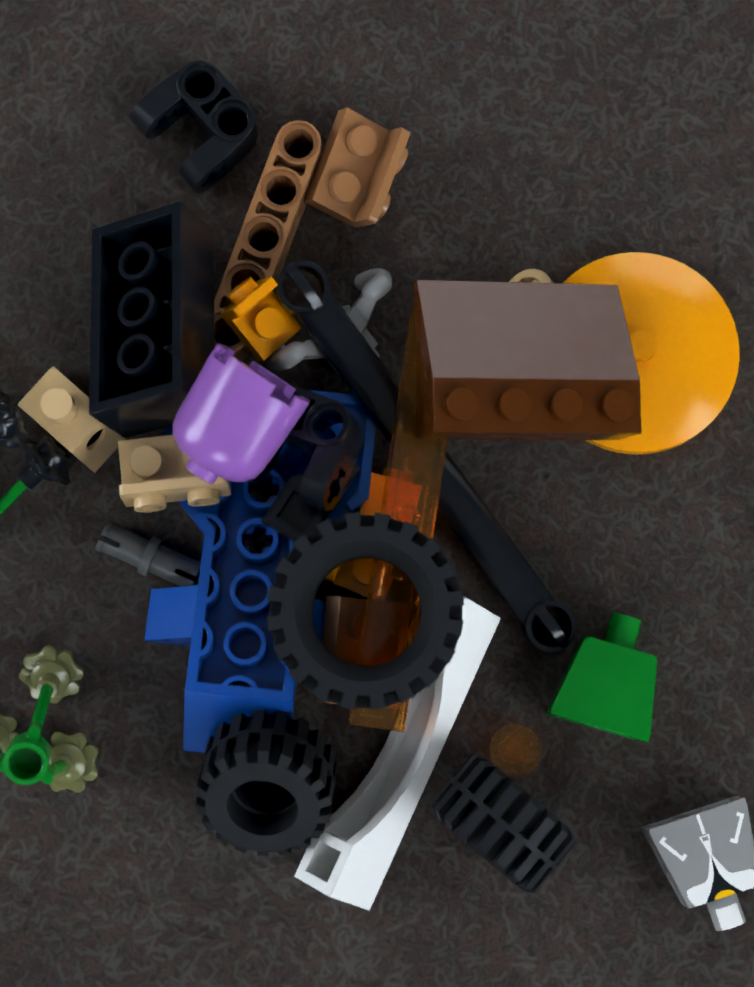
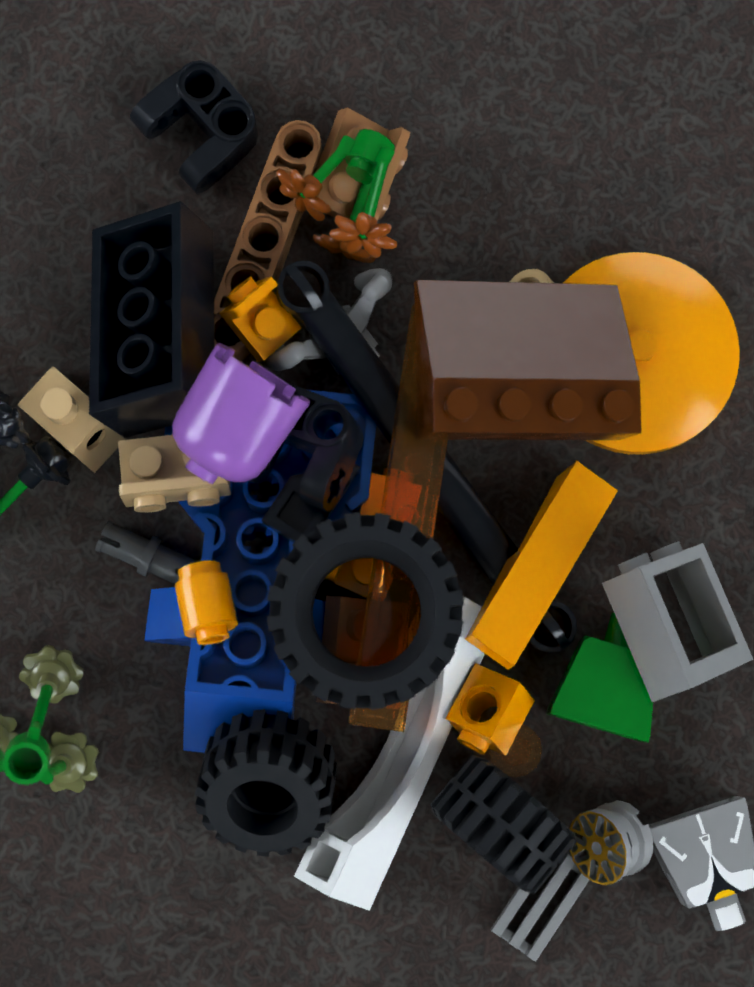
none -> light orange brick [175,560,238,645]
none -> plant [276,129,398,263]
none -> light orange brick [446,663,535,756]
none -> light orange slope [465,461,618,670]
none -> light grey tile [490,854,589,962]
none -> light grey wheel [570,800,653,885]
none -> light grey window [602,541,754,702]

